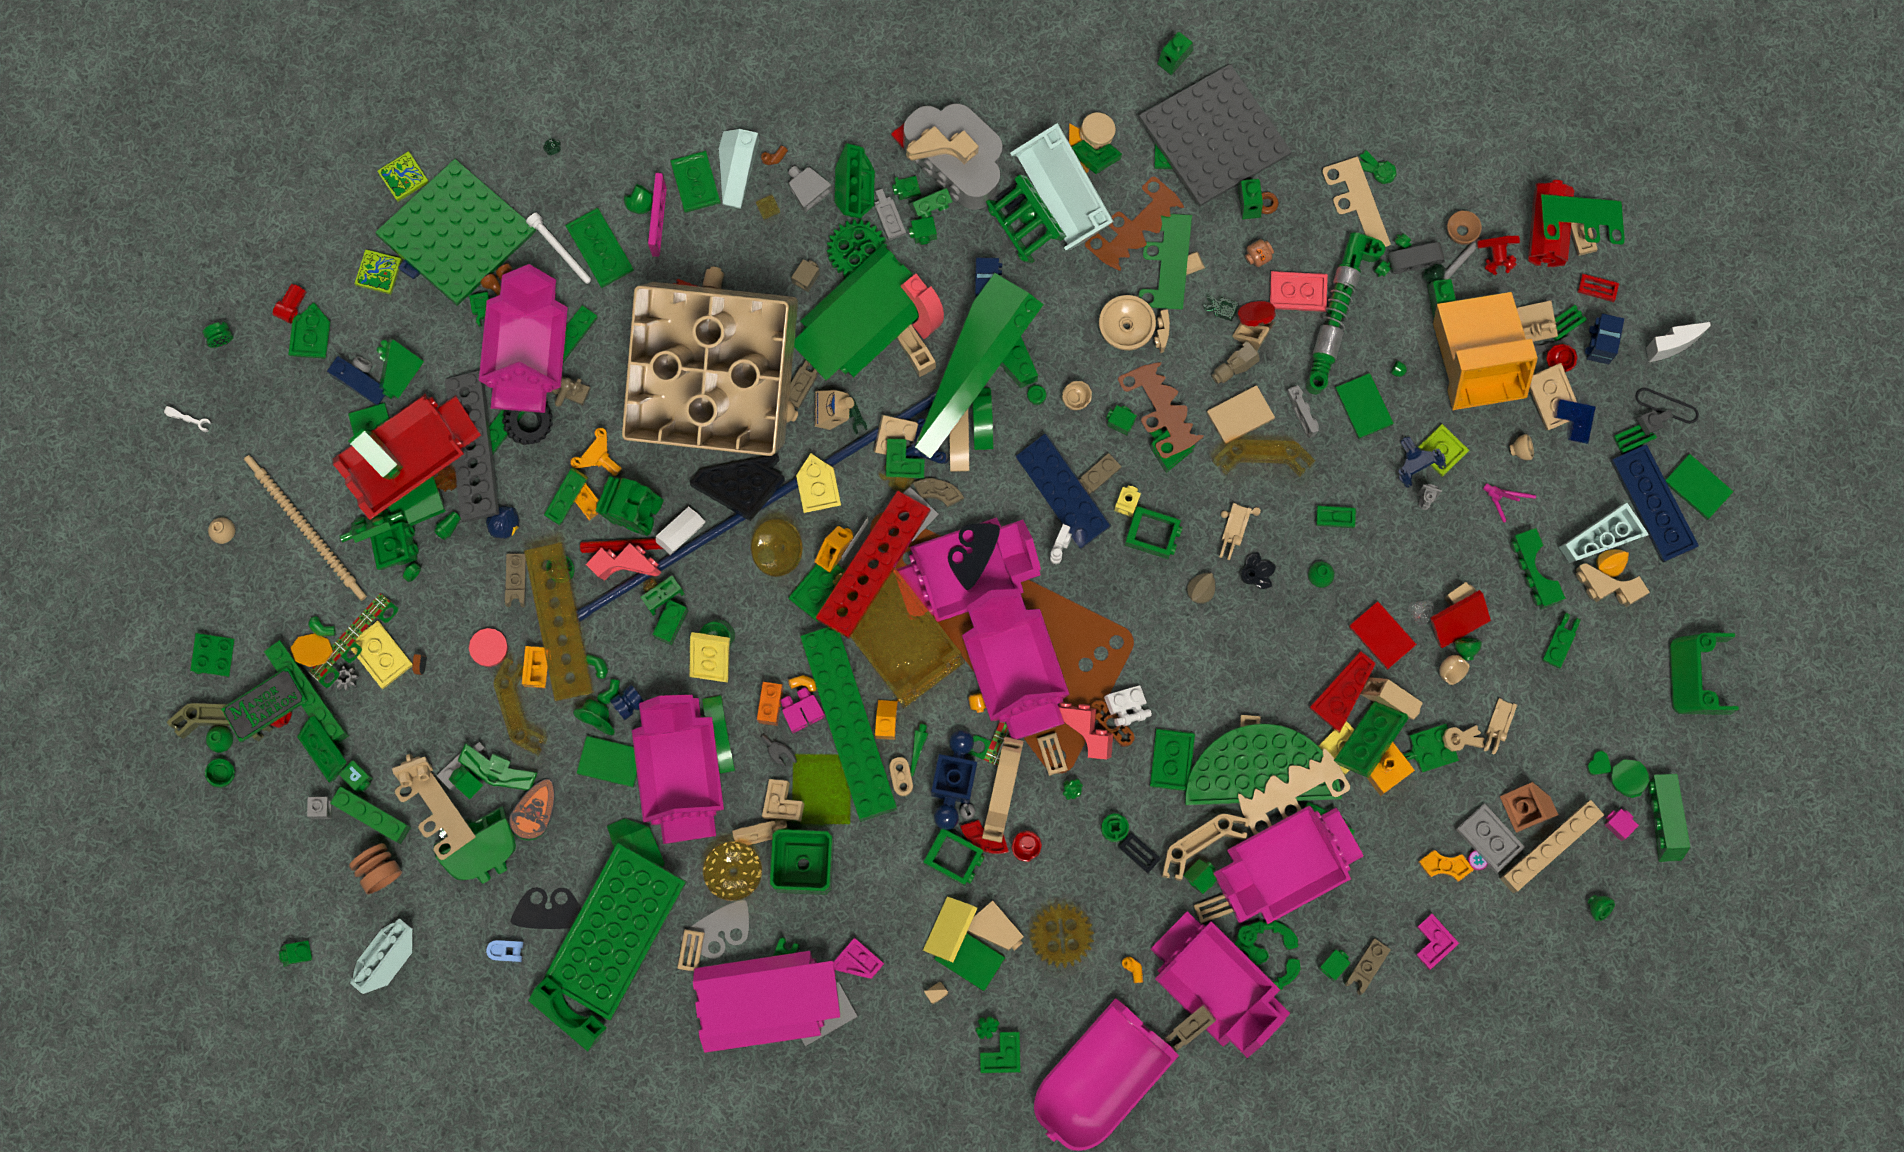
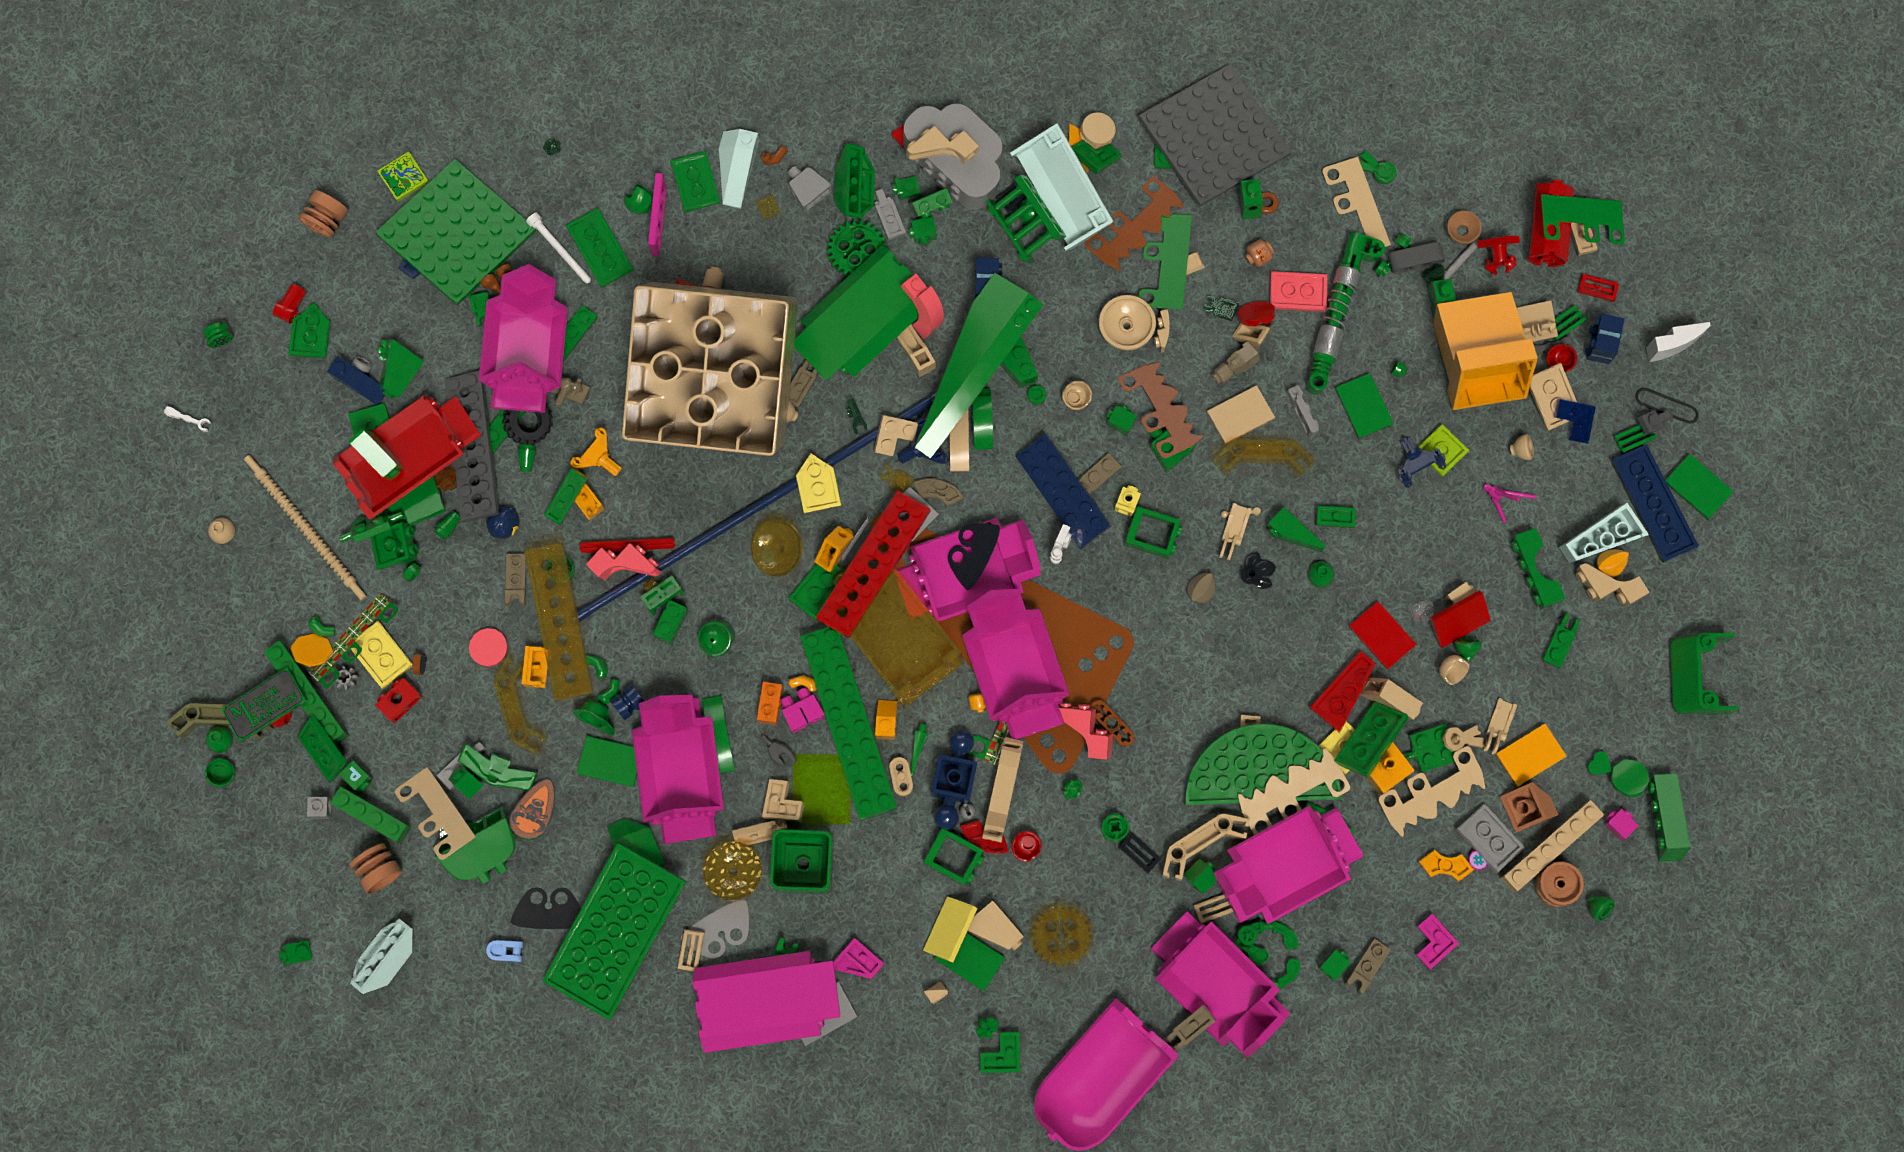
green hinge [190,633,234,677] -> none
tile [354,249,402,295] -> none
tan hips [392,754,433,788] -> none
green arch [528,977,607,1052] -> none
green piece [595,476,664,536] -> none
white piece [656,507,705,555] -> none
black wing [690,455,785,521] -> none
light yellow tile [690,632,730,683] -> none
dark tan brick [791,259,820,292] -> none
tan torso [815,390,854,430] -> none
green plate [886,439,925,479] -> none
tan tile [1037,733,1068,776] -> none
white plate [1104,685,1152,726] -> none
light orange arm [1122,957,1143,983] -> none
green tile [1150,729,1195,791] -> none
green torso [1157,32,1194,75] -> none
light grey hinge [1417,484,1442,510] -> none
none -> nougat wheel [298,190,348,238]
none -> red brick [375,678,423,724]
none -> green cone [517,444,537,472]
none -> green slope [1266,507,1326,553]
none -> tan piece [1379,746,1485,837]
none -> light orange tile [1495,724,1566,787]
none -> nougat wheel [1535,862,1584,908]

